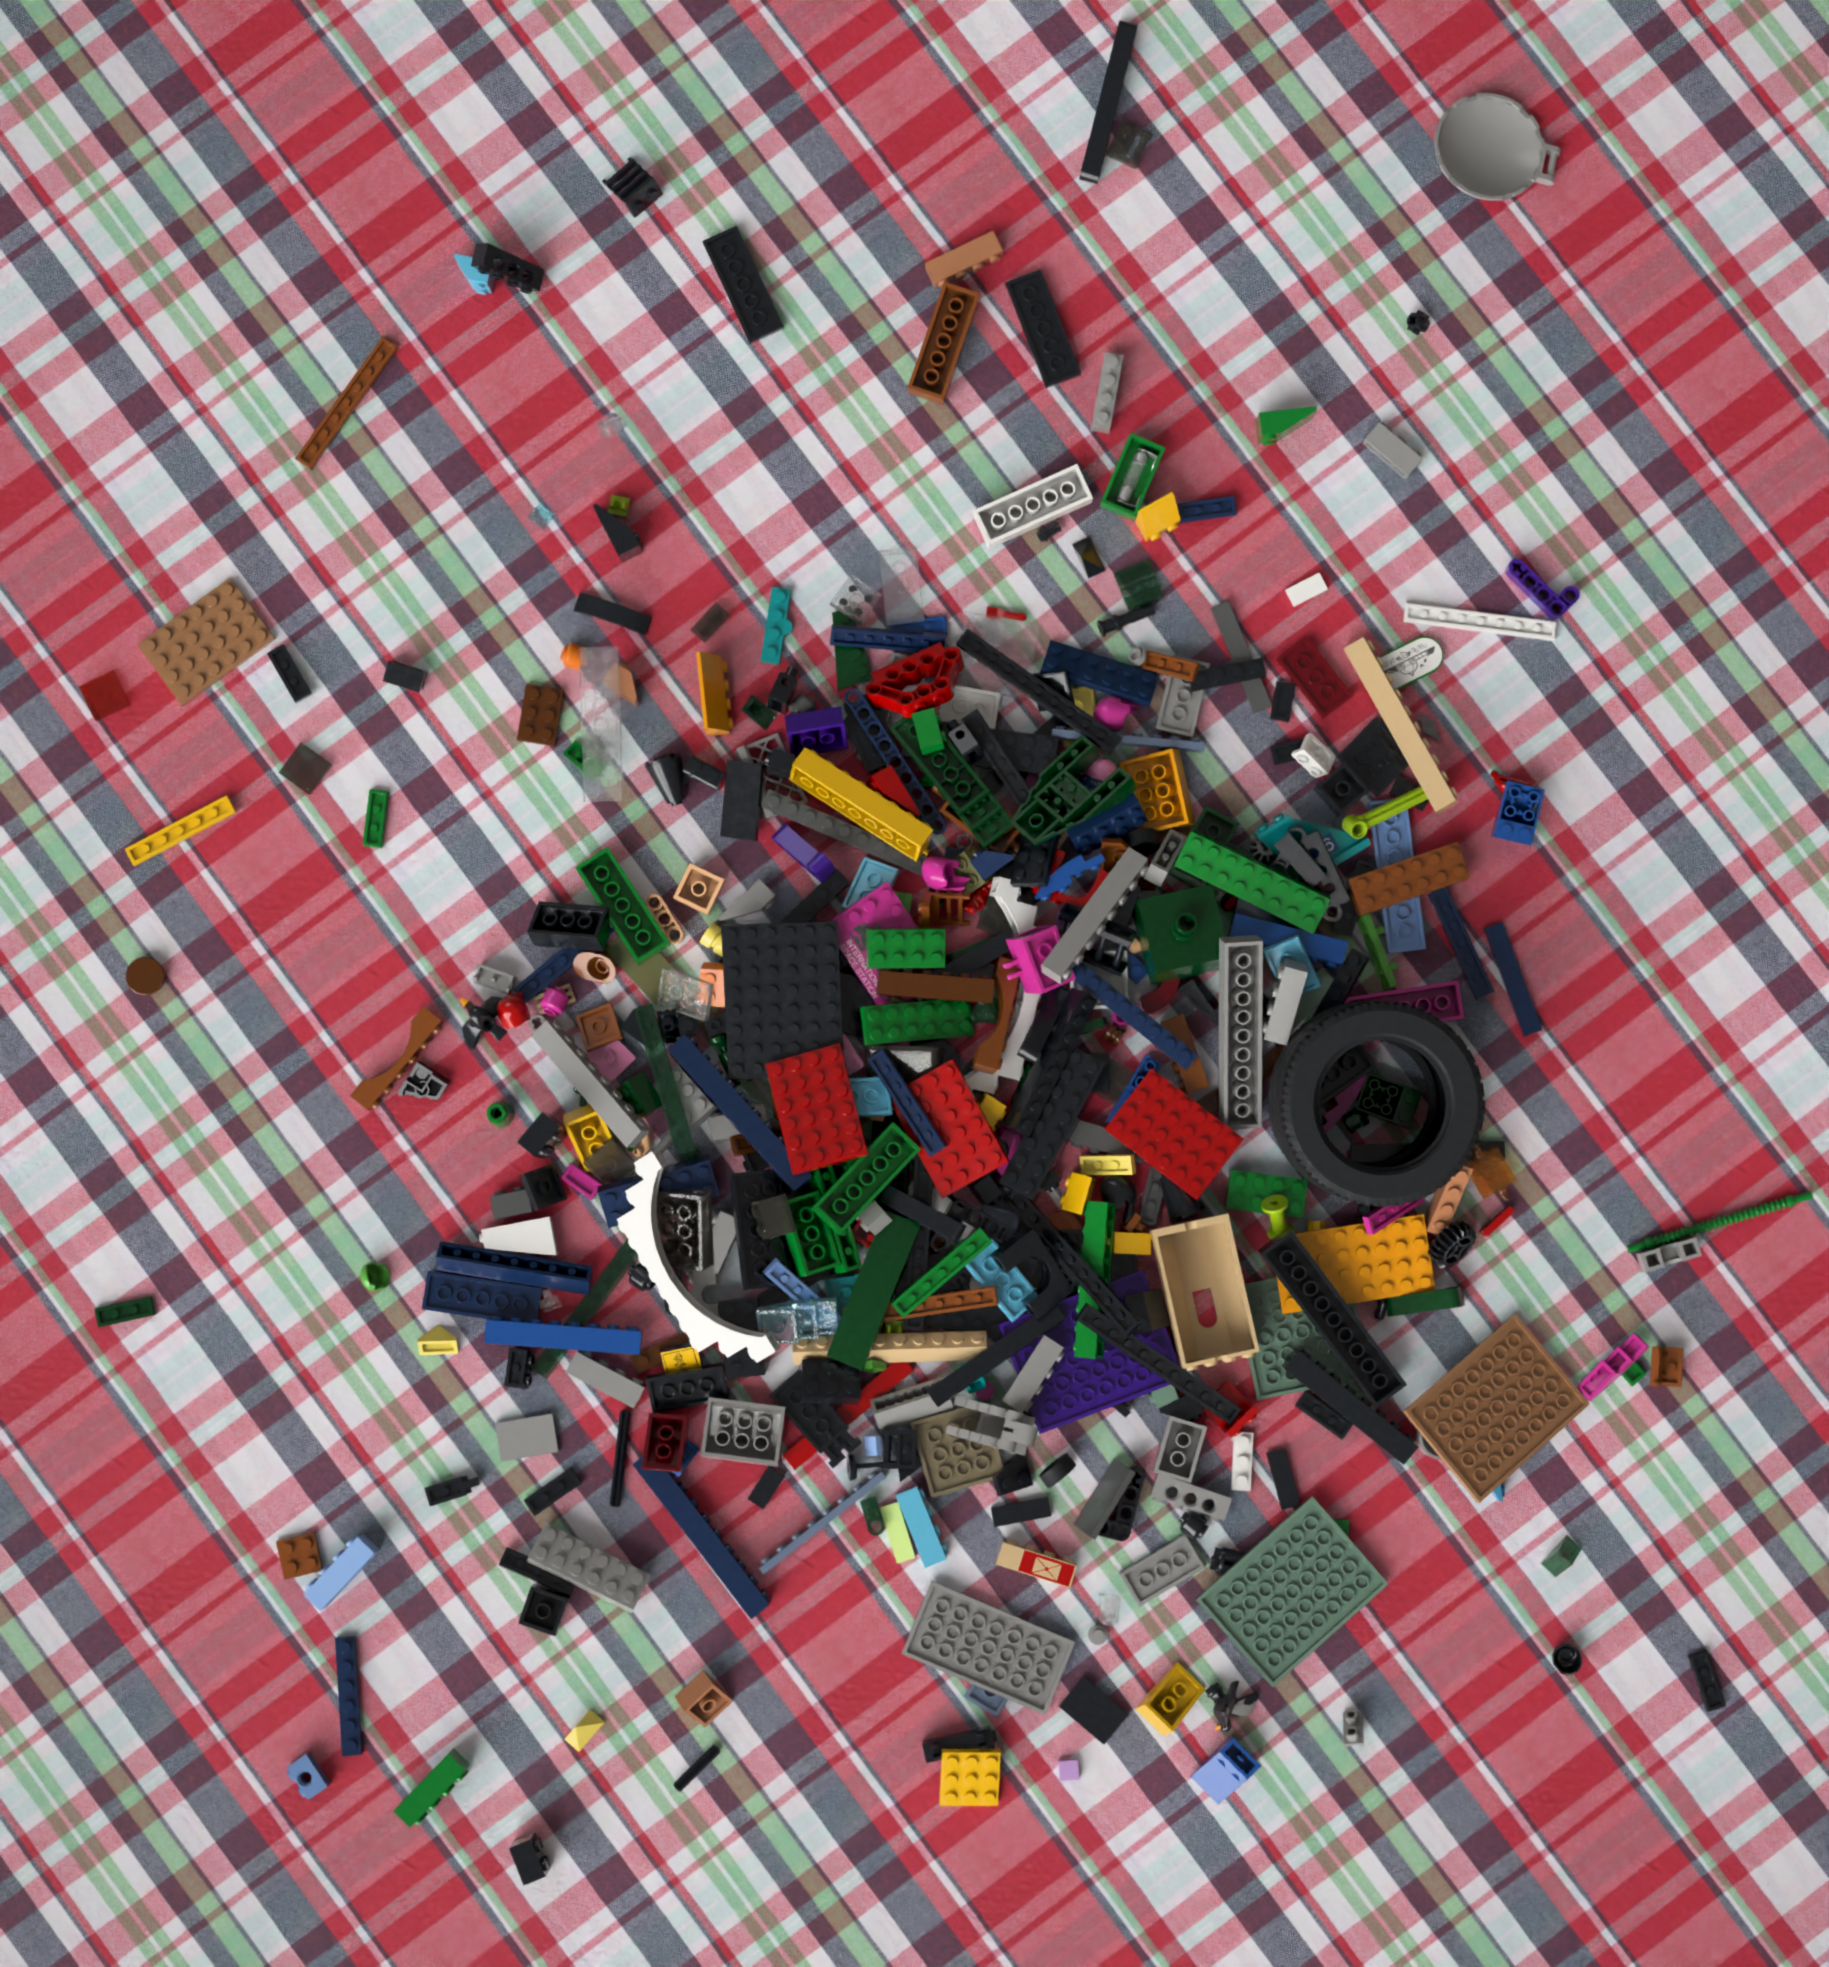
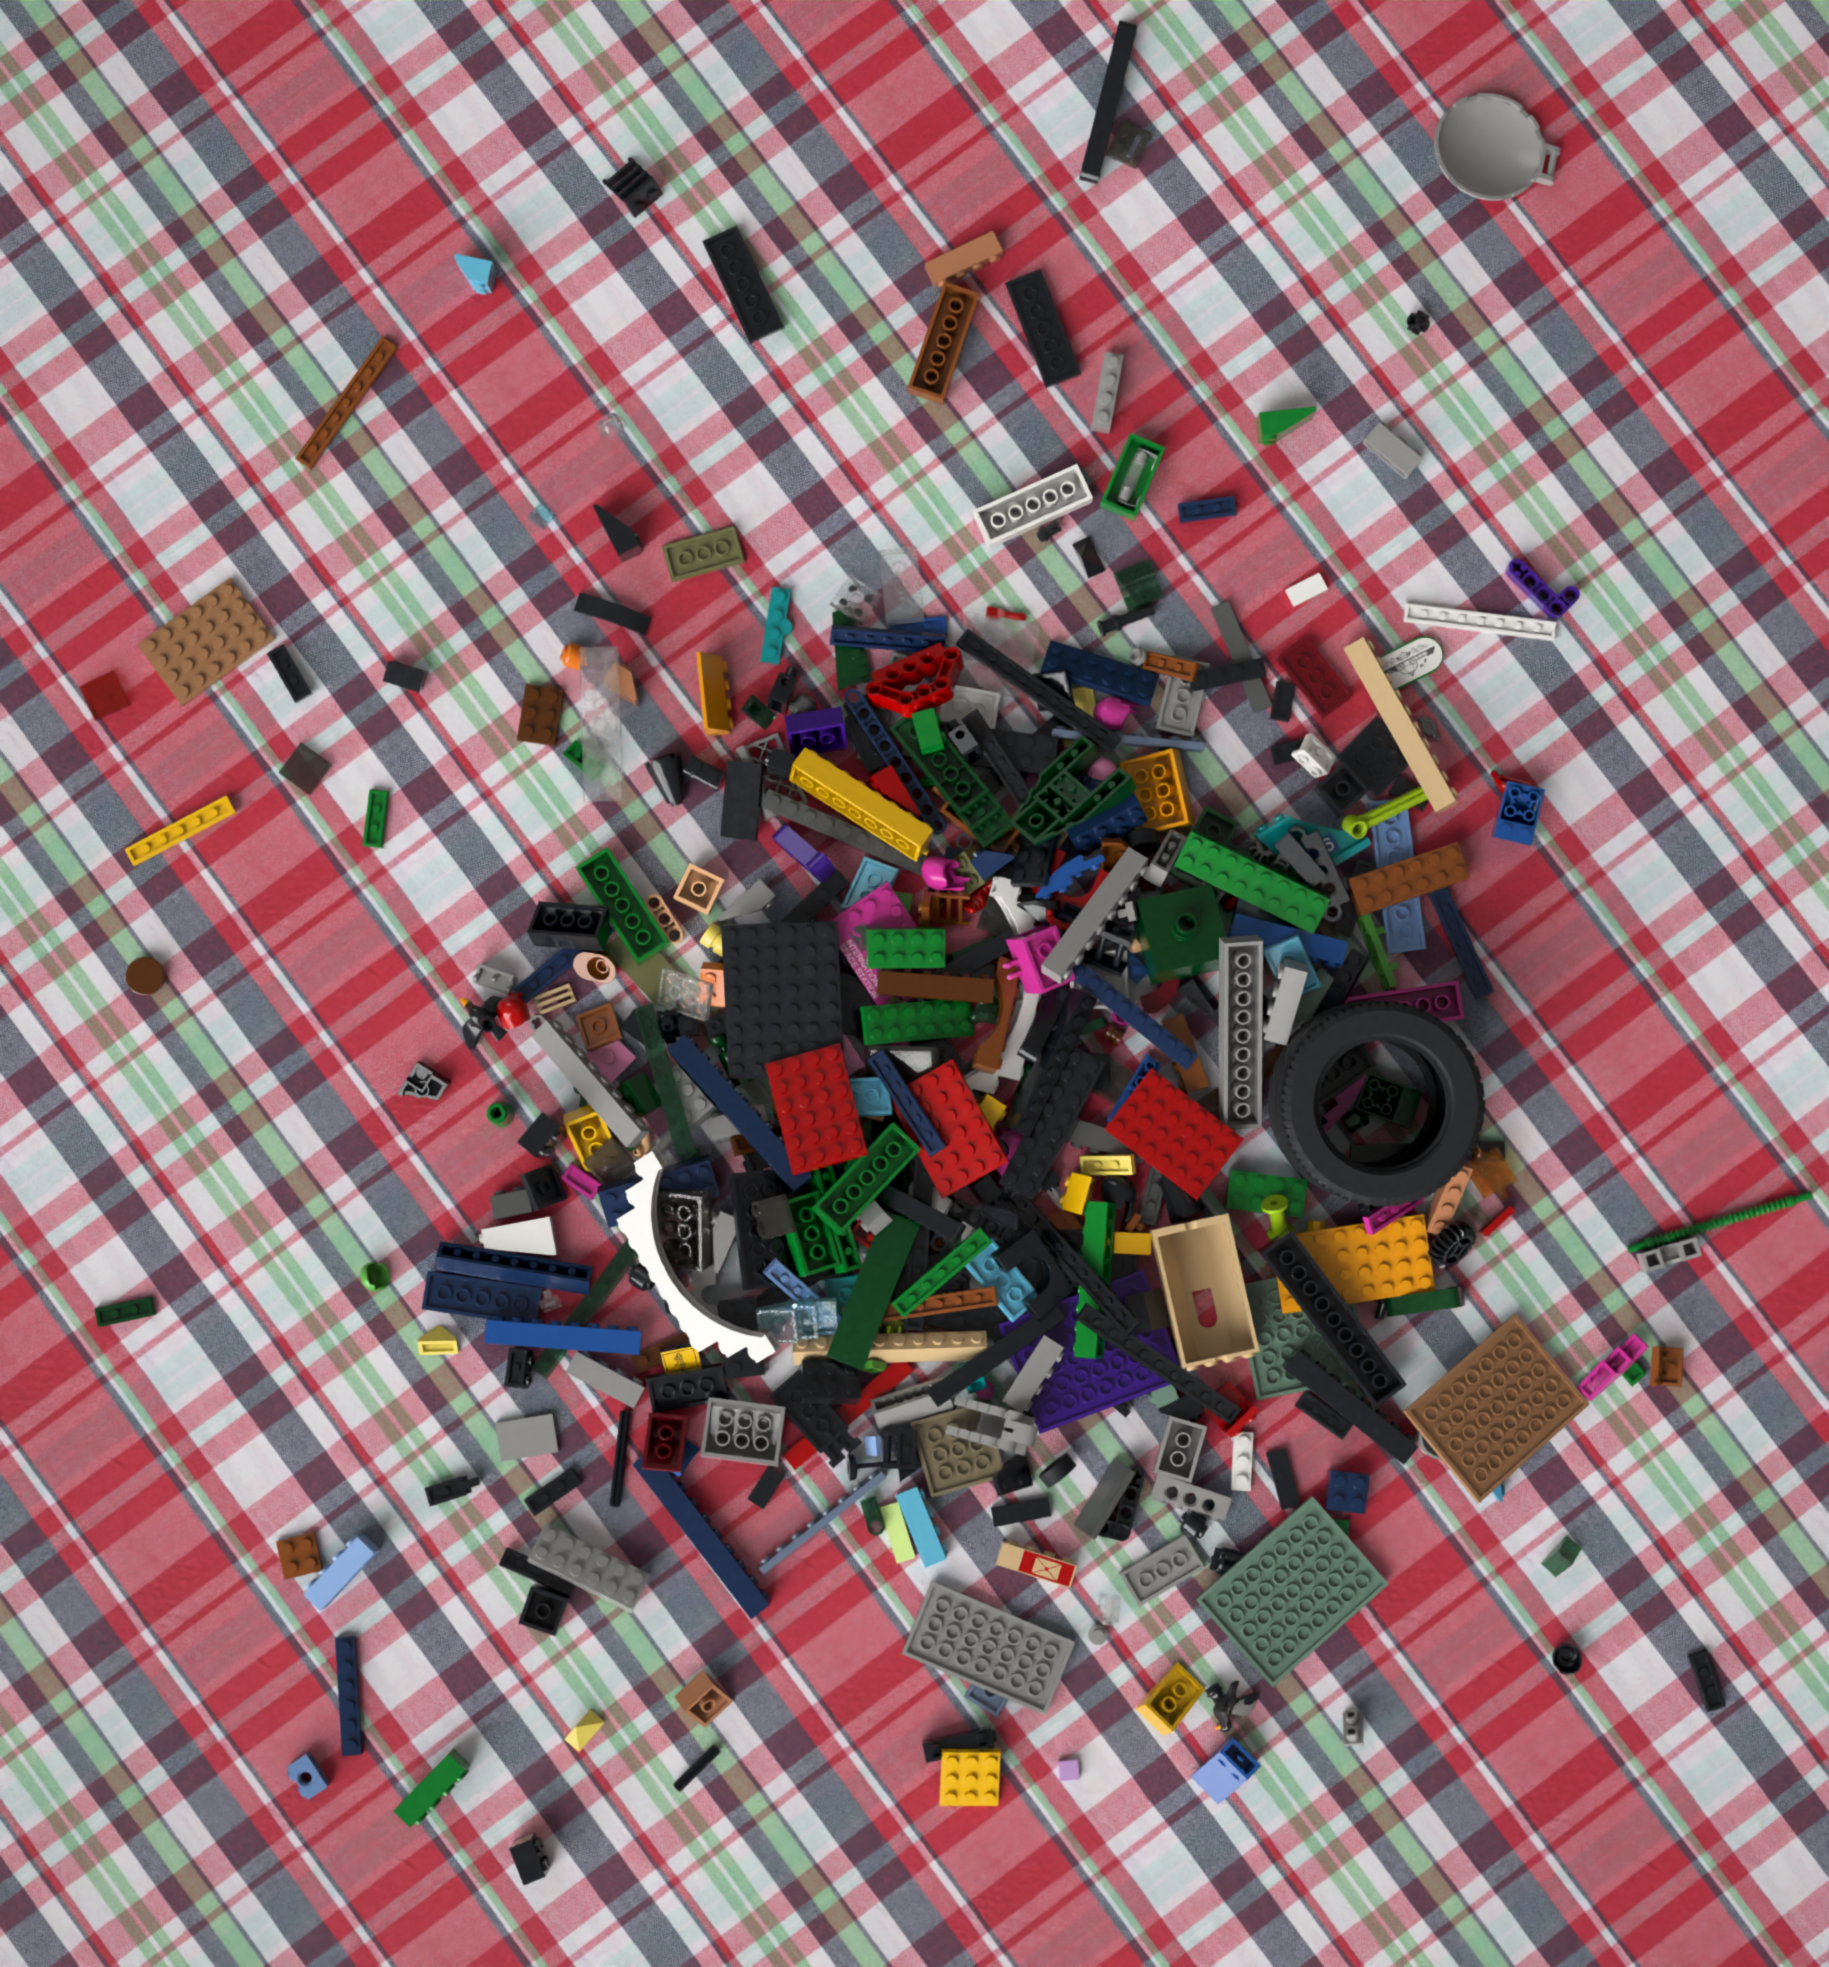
dark orange arch [350,1006,444,1111] -> none
black brick [471,243,545,294] -> none
dark pink head [540,986,569,1016] -> none
lime tile [608,495,630,518] -> none
clear smoke plate [690,602,730,643] -> none
black tile [1059,1676,1129,1744] -> none
yellow slope [1135,492,1181,542] -> none
dark blue tile [1484,922,1542,1037] -> none
none -> olive tile [662,525,745,583]
none -> black piece [1017,900,1071,930]
none -> light grey tile [1117,901,1139,922]
none -> dark blue brick [1324,1469,1370,1514]

